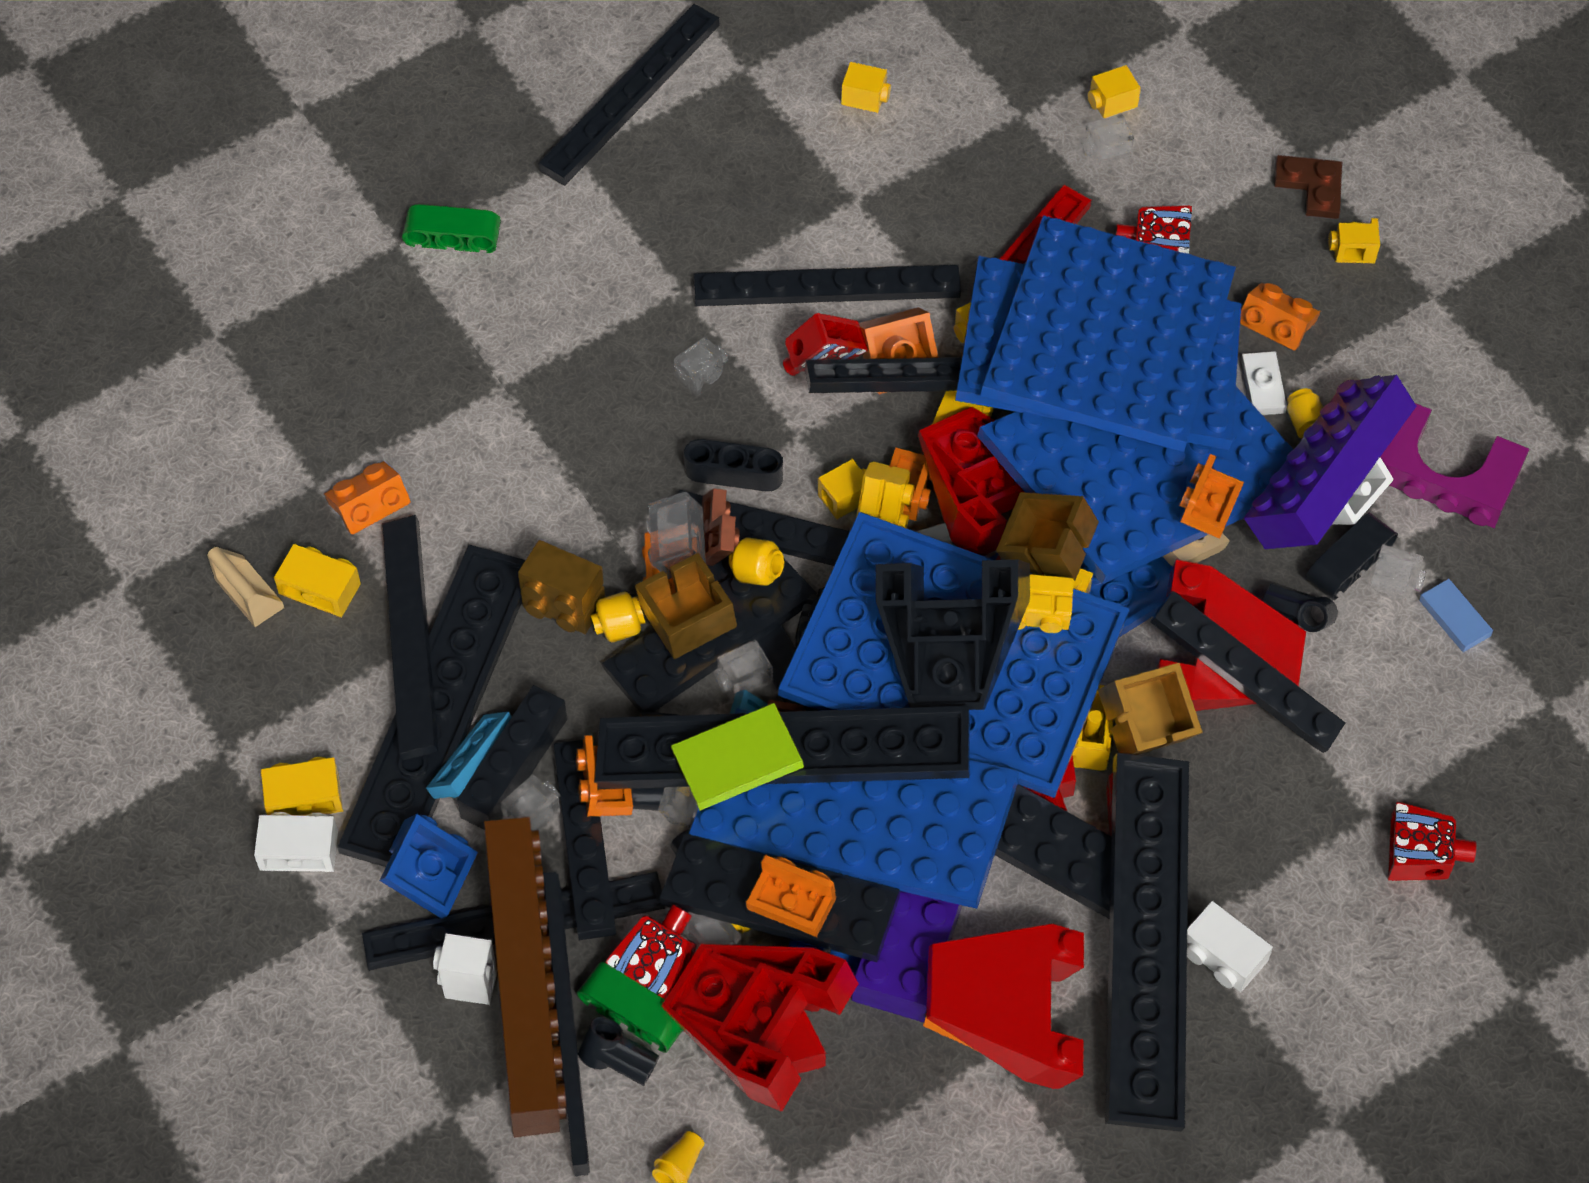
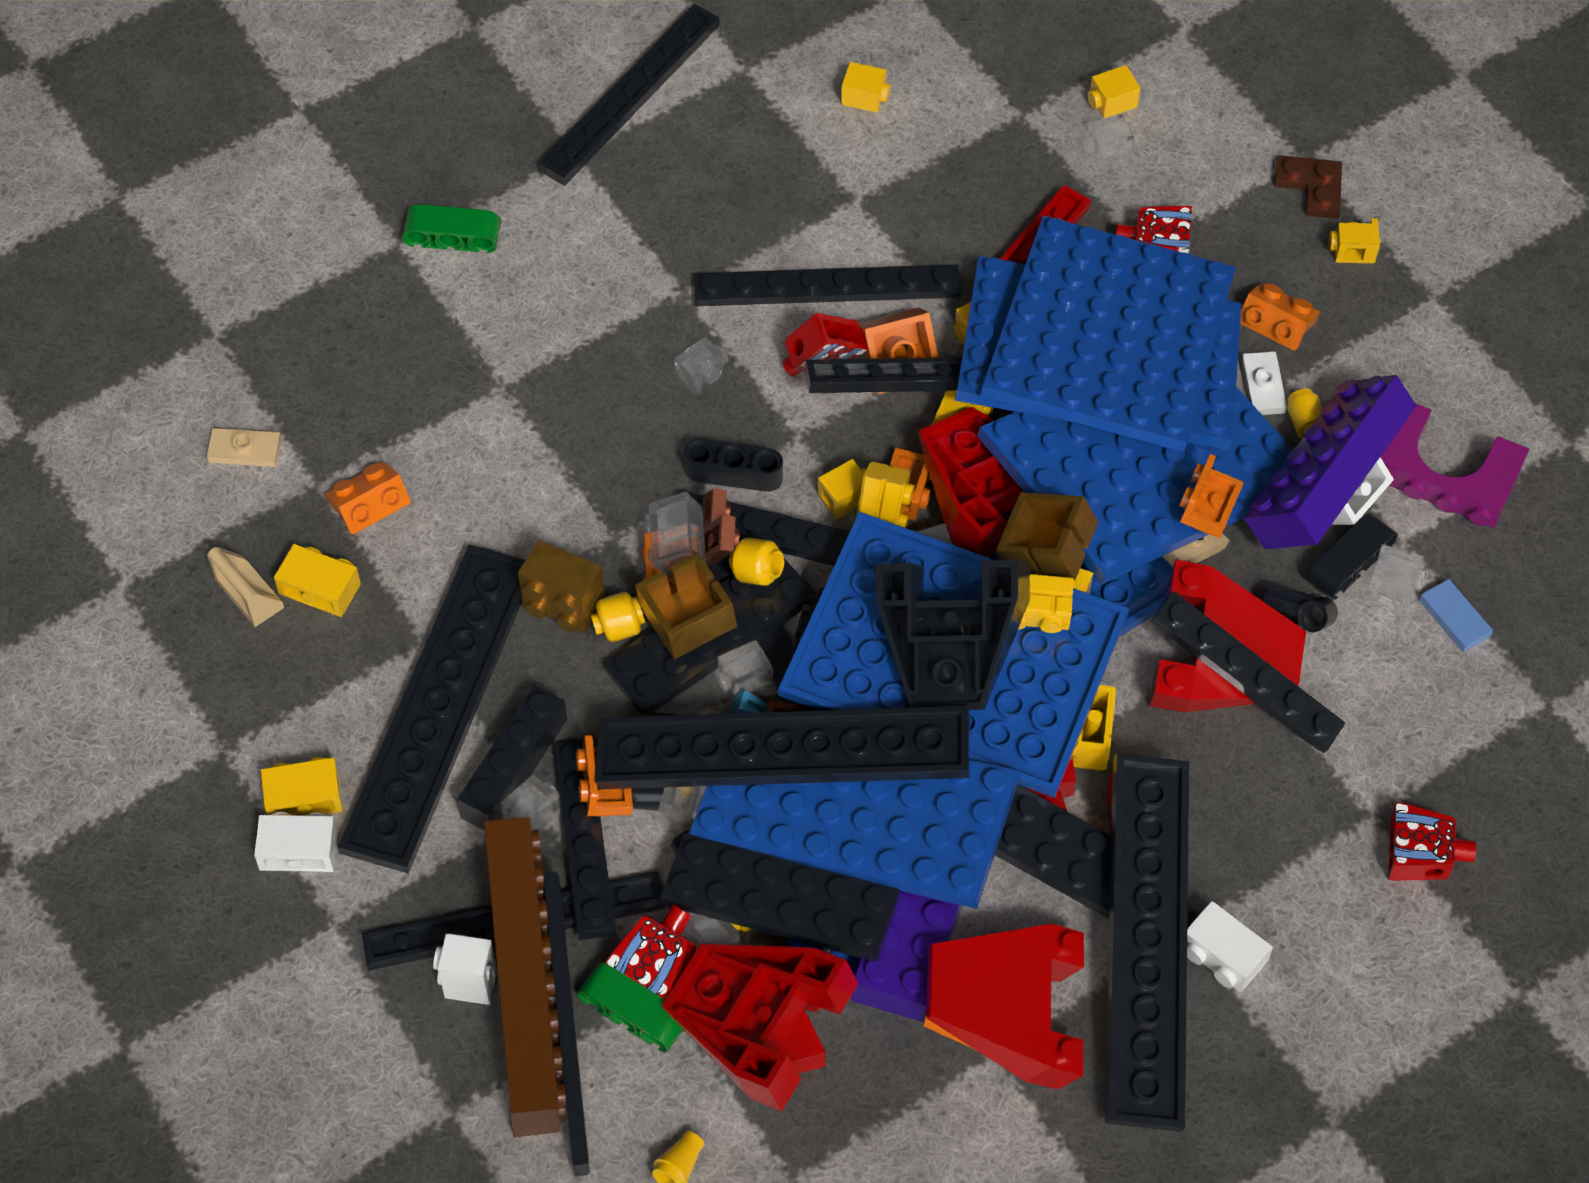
blue plate [379,814,478,919] -> none
black tile [382,515,438,760] -> none
dark azure plate [426,712,512,799] -> none
black piece [578,1017,660,1086] -> none
lime tile [671,703,804,811] -> none
orange bracket [746,855,836,937] -> none
pearl gold piece [1098,663,1203,755] -> none
none -> tan plate [207,428,282,467]

